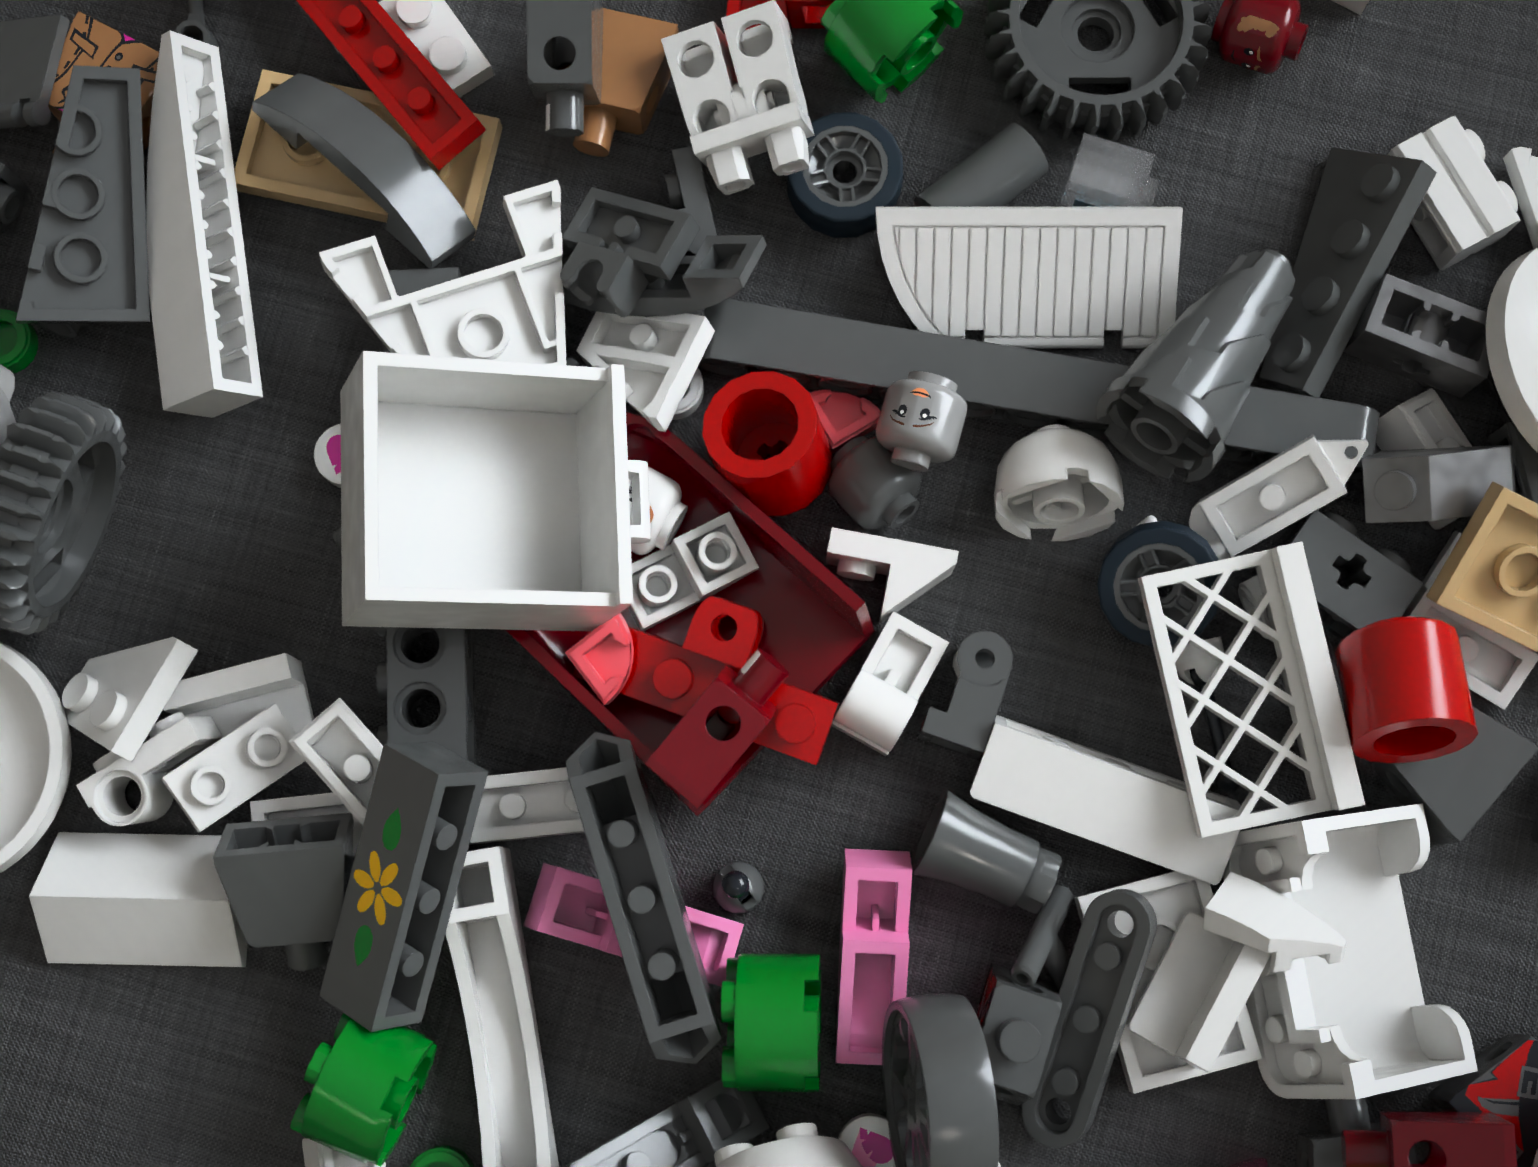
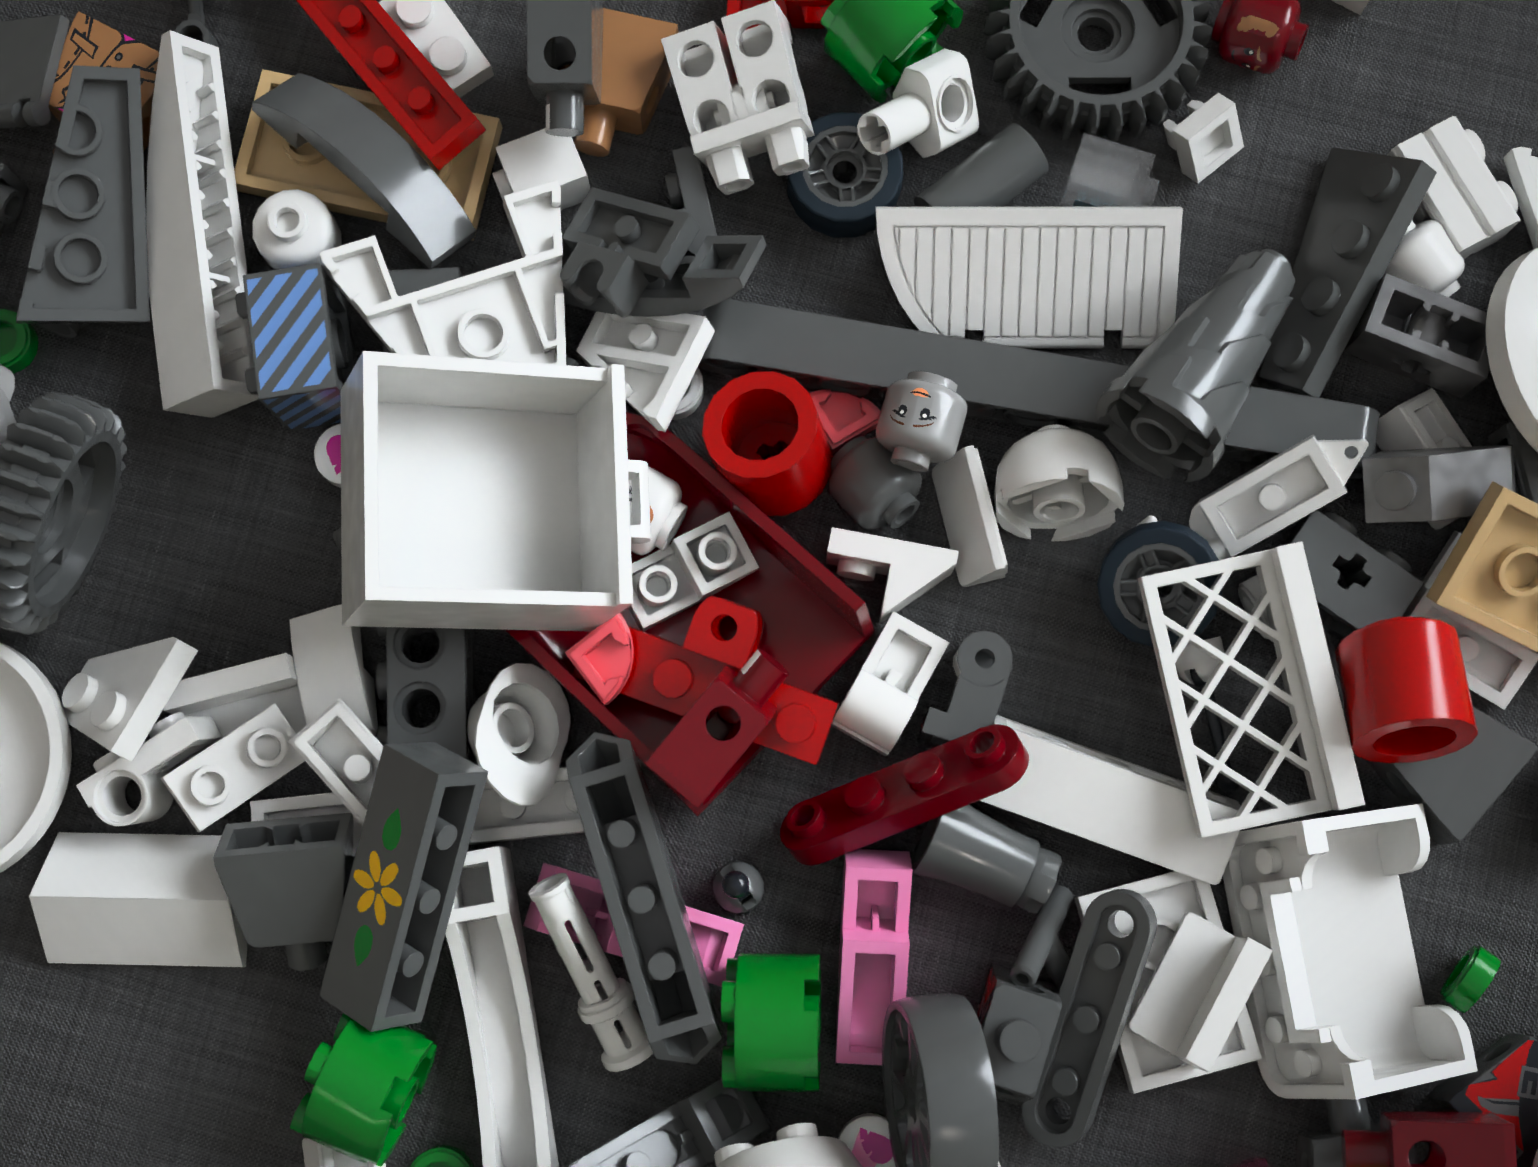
white slope [1203,872,1347,973] -> none
none -> dark grey container [235,263,356,432]
none -> white head [252,189,342,270]
none -> white slope [289,604,378,736]
none -> white piece [467,663,571,806]
none -> white brick [492,128,591,211]
none -> white pin [528,873,653,1072]
none -> dark red plate [780,724,1029,866]
none -> white piece [857,48,979,158]
none -> white slope [932,445,1008,587]
none -> white tile [1163,93,1244,184]
none -> white head [1381,220,1465,297]
none -> green tile [1440,945,1501,1014]

